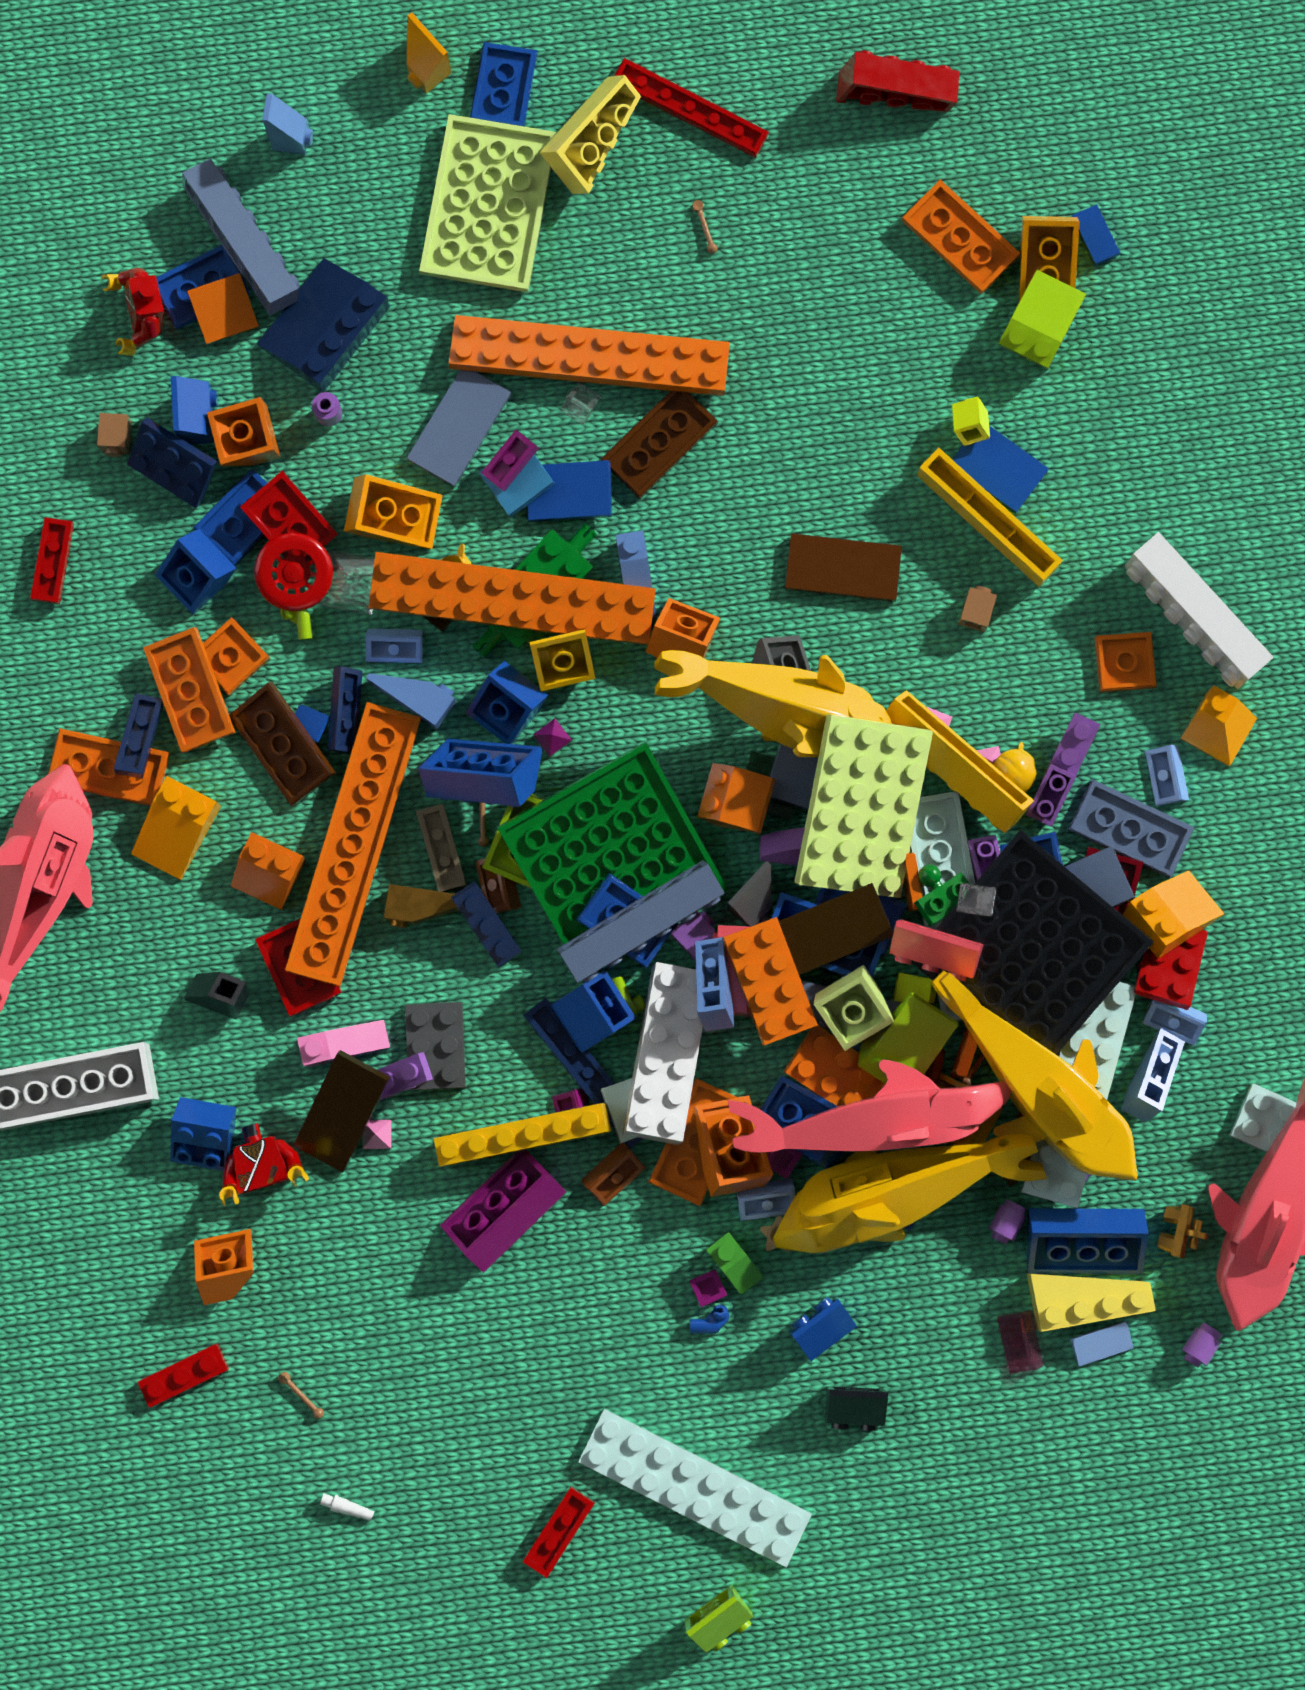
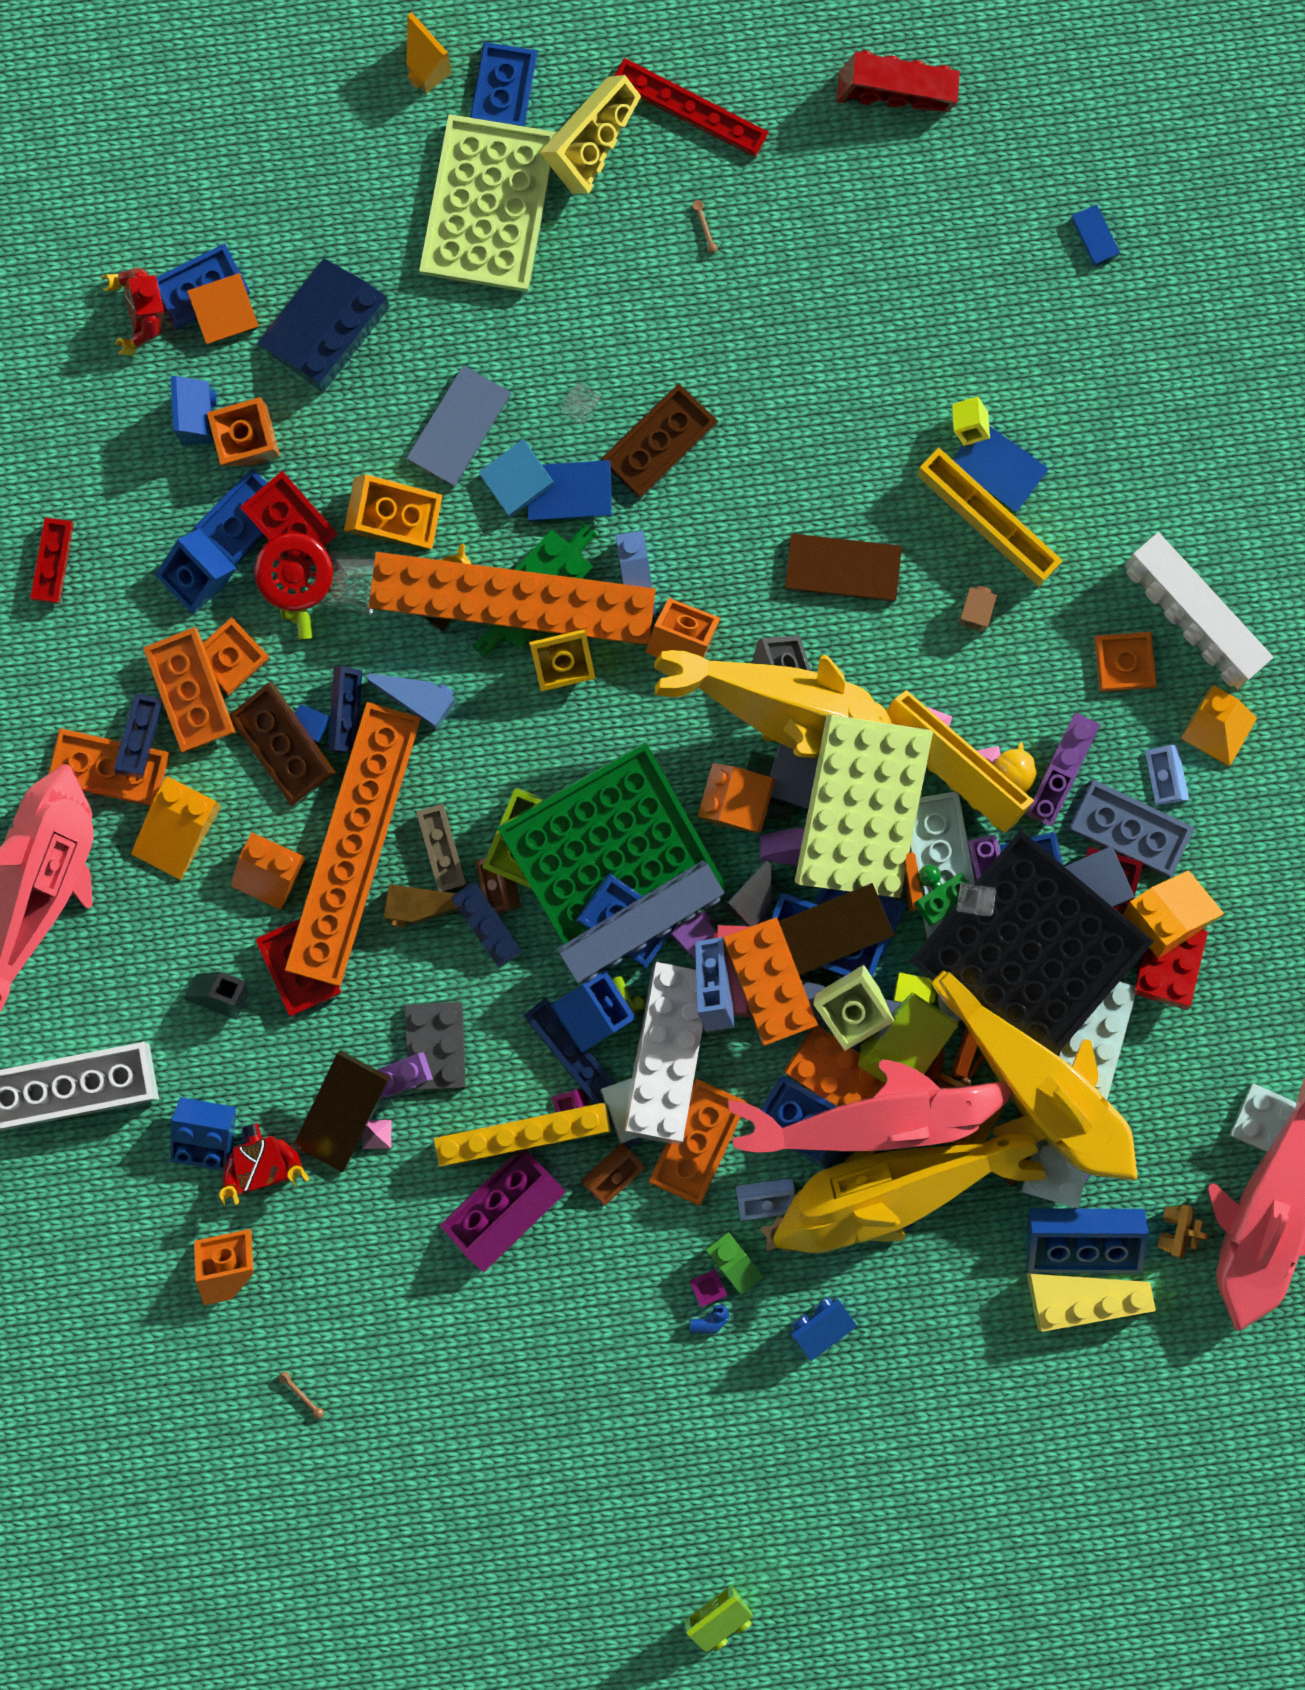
medium nougat brick [97,413,132,457] -> none
dark blue plate [127,417,217,508] -> none
red plate [137,1343,229,1408] -> none
sand blue brick [182,158,300,316] -> none
medium blue slope [262,93,313,155] -> none
bright pink slope [297,1020,390,1068] -> none
medium lavender brick [312,392,342,426] -> none
white animal [320,1494,374,1521] -> none
light blue slope [366,629,423,663] -> none
blue slope [418,739,542,807] -> none
orange plate [449,315,730,396] -> none
blue slope [466,661,548,744] -> none
medium nougat hinge [478,802,489,847] -> none
magenta plate [481,429,539,492] -> none
red plate [523,1487,595,1578] -> none
magenta slope [533,718,572,757] -> none
light aqua plate [578,1409,812,1568] -> none
orange slope [694,1095,773,1197] -> none
magenta plate [767,1149,802,1179] -> none
black slope [825,1386,888,1431] -> none
coral slope [889,919,984,982] -> none
orange plate [902,179,1020,295] -> none
medium lavender brick [988,1199,1027,1244] -> none
clear pink slope [997,1310,1043,1374] -> none
lime slope [998,270,1086,370] -> none
light orange slope [1019,216,1080,302] -> none
light blue slope [1069,1320,1133,1366] -> none
medium blue slope [1121,1028,1184,1123] -> none
light blue slope [1142,999,1207,1046] -> none
medium lavender brick [1182,1323,1222,1368] -> none

